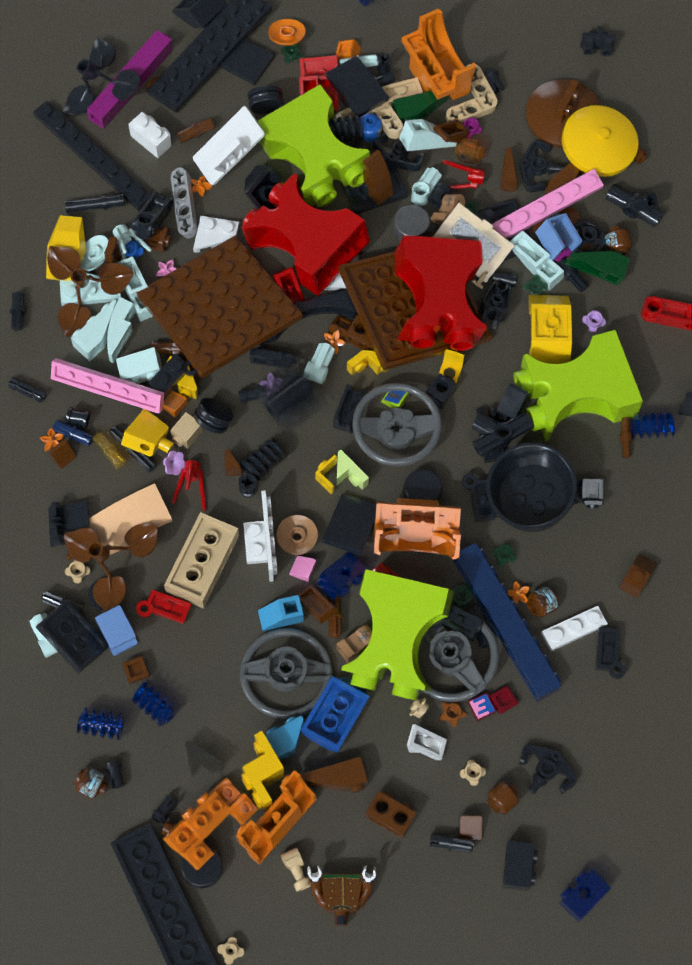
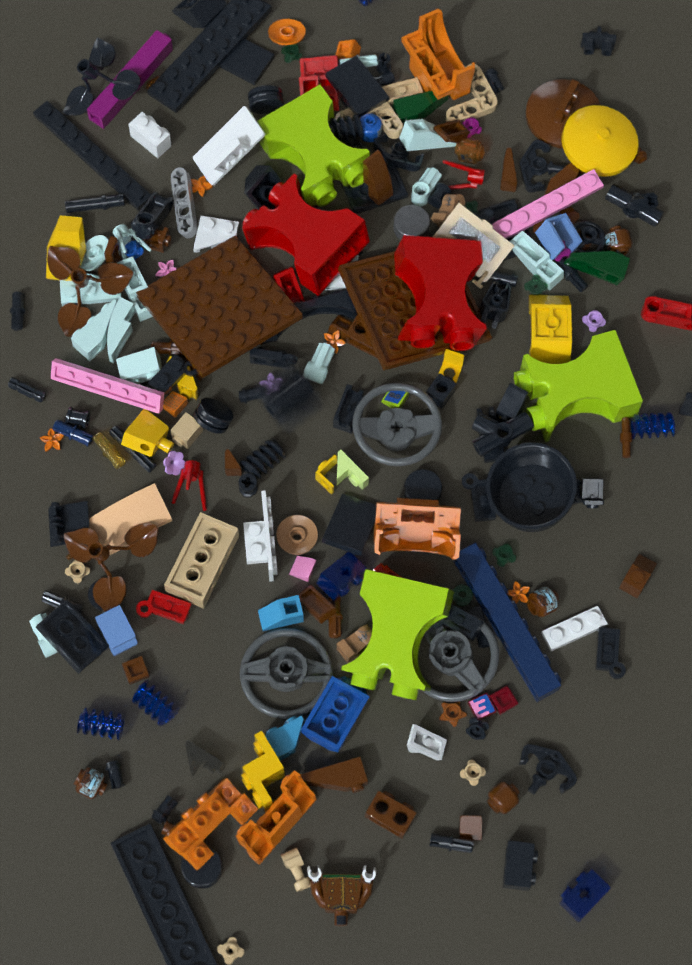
reddish brown slope [49,439,76,469] -> none
reddish brown axle [176,118,215,144] -> none
yellow slope [347,350,389,375] -> none
tan plate [409,698,429,718] -> none
none -> black plate [466,717,490,740]

